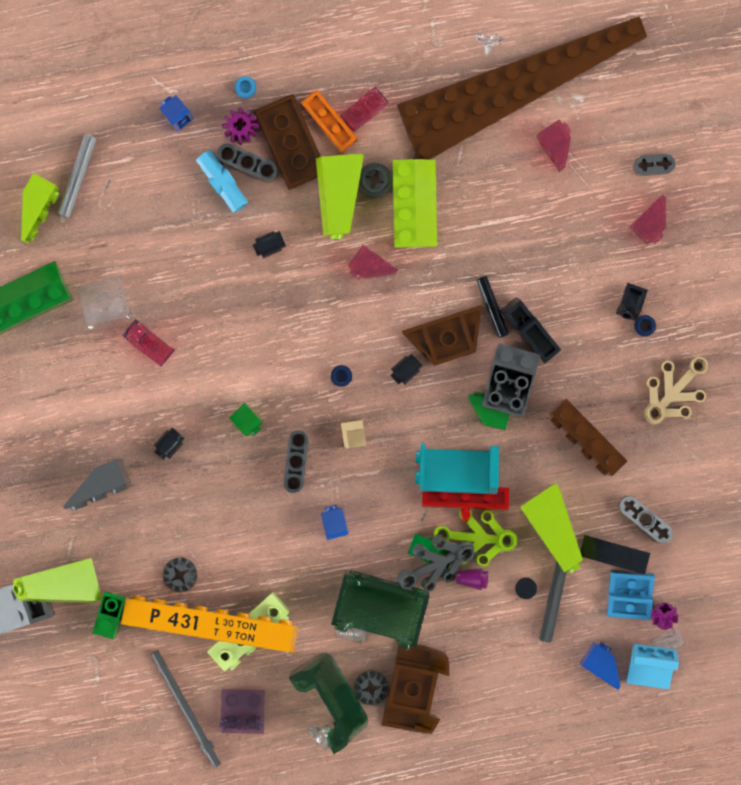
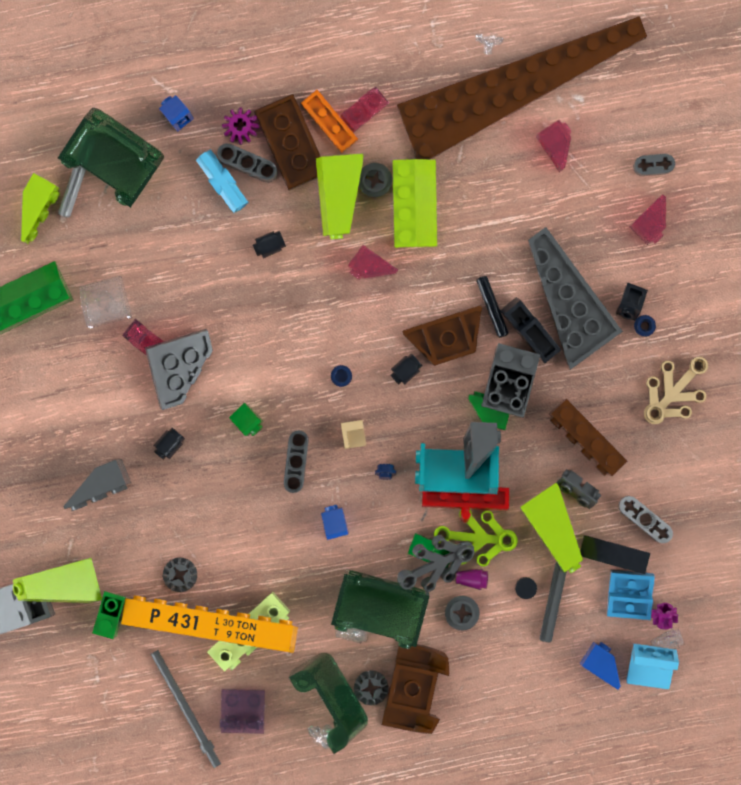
dark azure tile [235,76,257,99] -> none
none -> clear green windscreen [58,107,164,208]
none -> plate [145,329,213,410]
none -> dark blue plate [375,464,397,480]
none -> dark grey gear [445,596,480,631]
none -> dark grey slope [463,422,501,479]
none -> dark grey wing [528,227,623,370]
none -> dark grey hinge [556,469,601,509]

